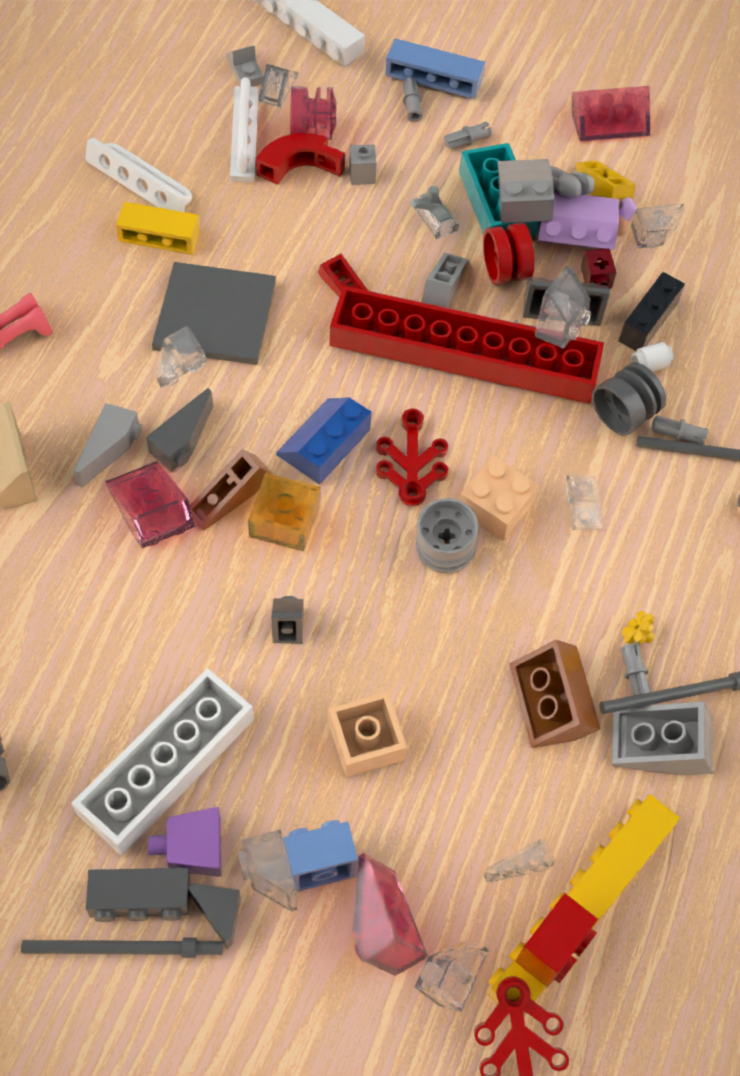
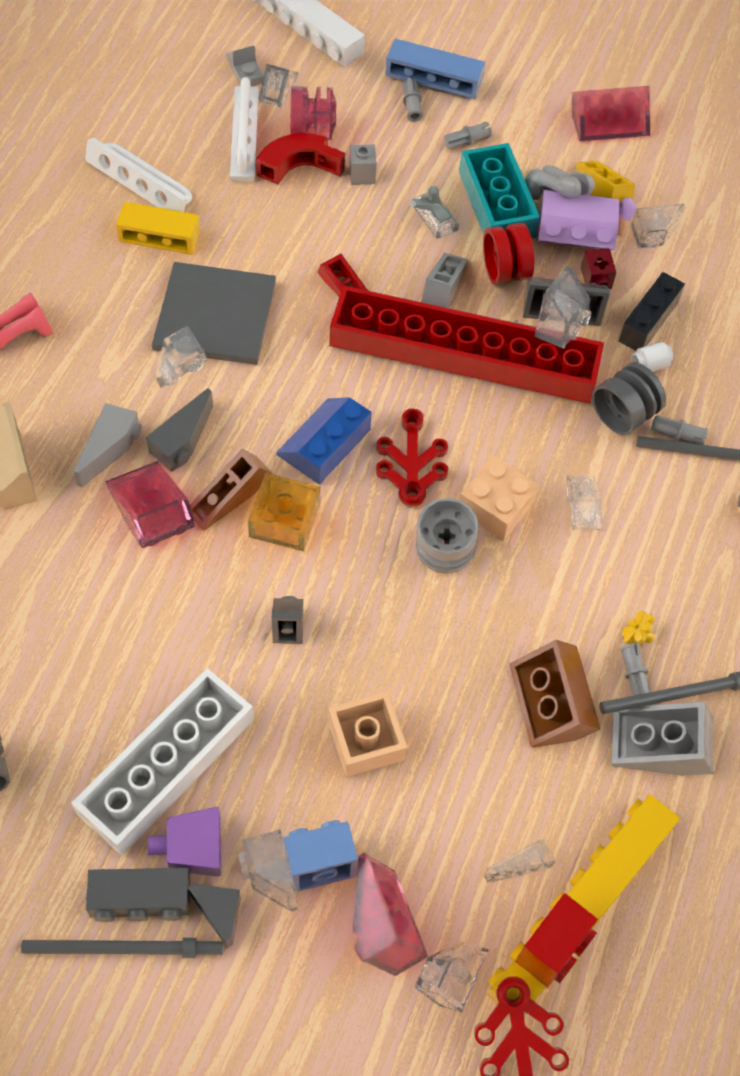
light grey slope [498,159,554,223] -> none

